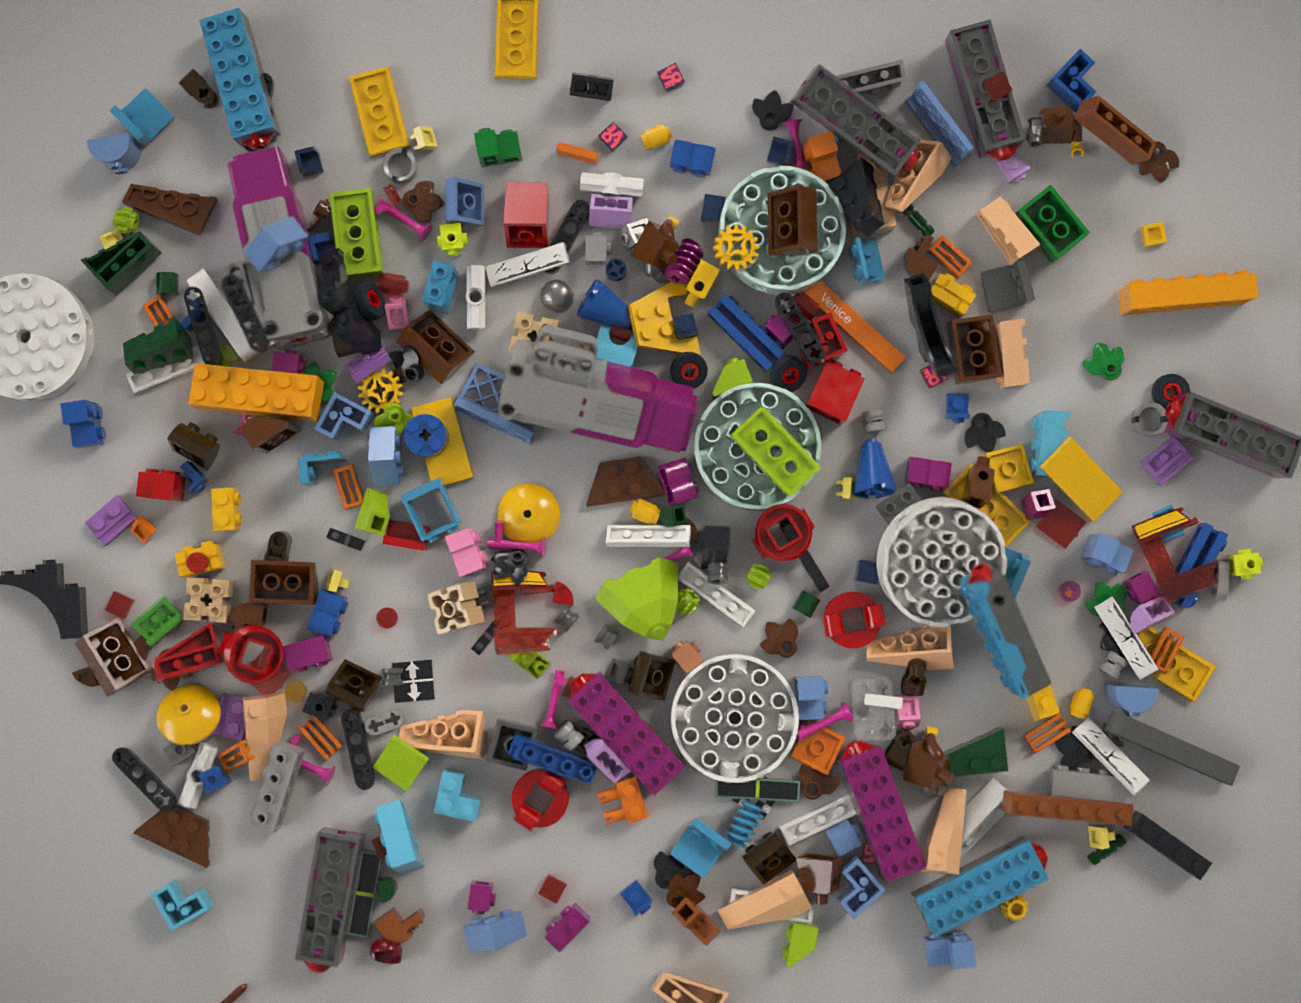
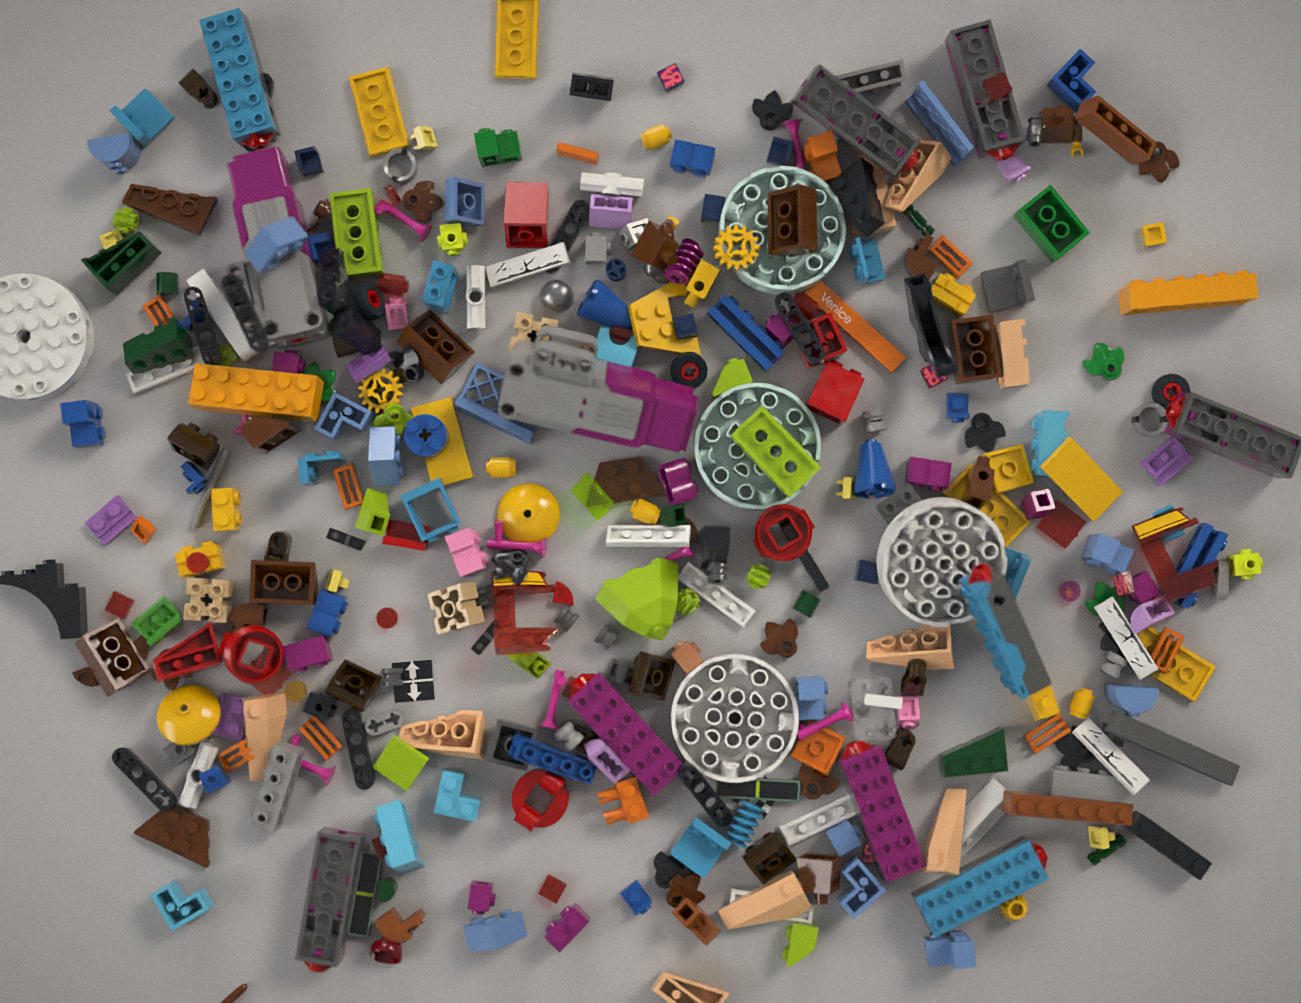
red brick [136,468,186,502] -> none
tile [598,122,627,152] -> none
black bush [770,355,807,392] -> none
red piece [821,592,886,649] -> none
reddish brown torso [903,726,955,797] -> none
light nougat wedge [976,197,1040,265] -> none
none -> light grey bar [190,448,230,528]
none -> yellow brick [486,457,516,478]
none -> clear neon green panel [571,472,616,520]
none -> black beam [677,763,732,827]
none -> tile [1113,572,1134,598]

